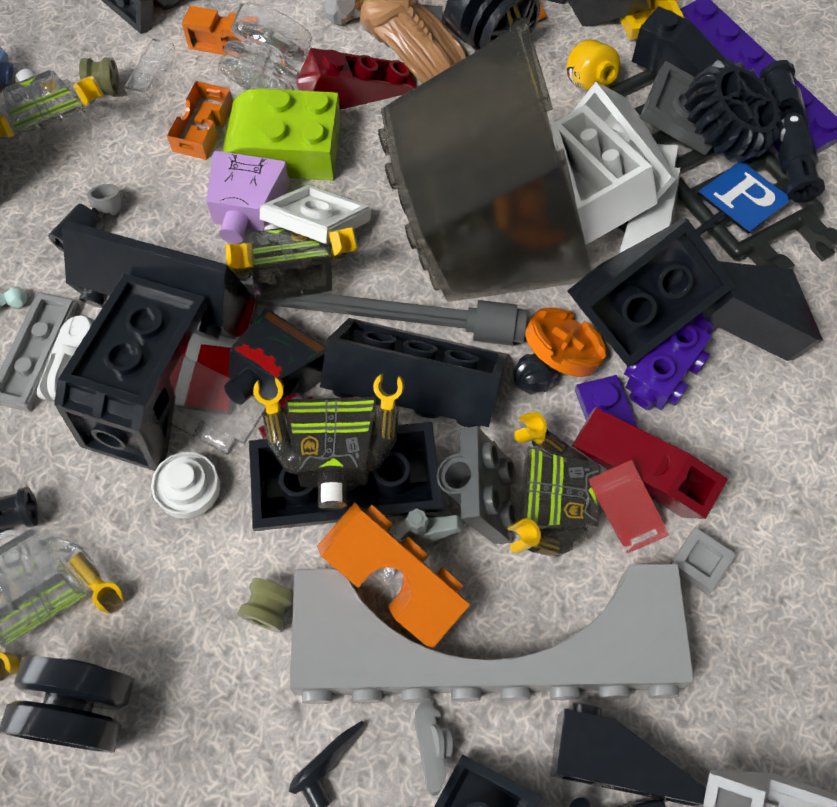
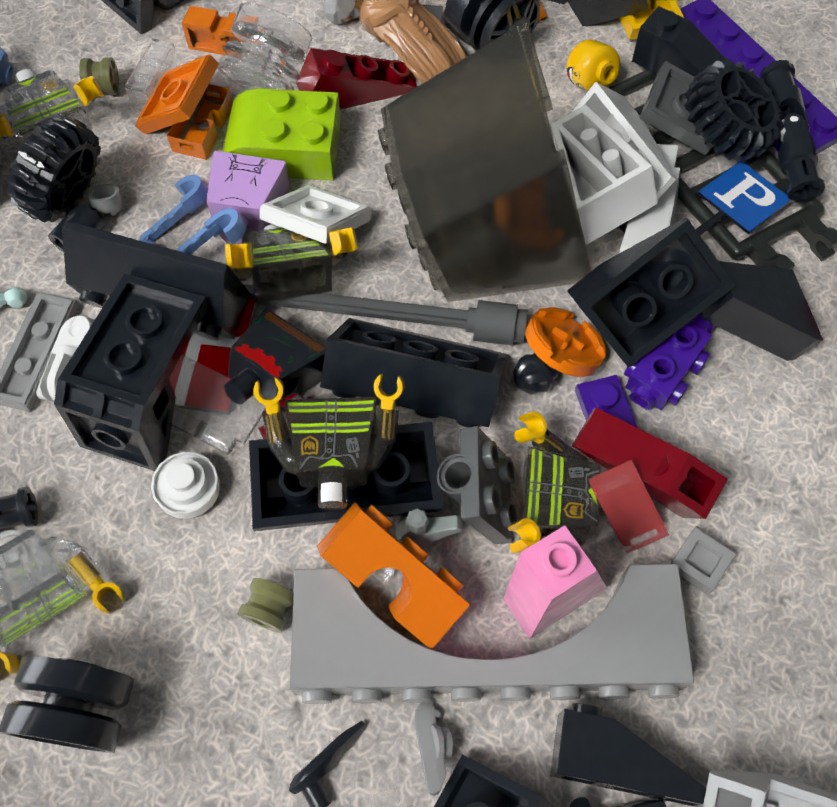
none -> black gear [7,114,101,223]
none -> orange tile [135,54,219,134]
none -> medium blue piece [139,175,246,254]
none -> bright pink slope [503,525,607,639]

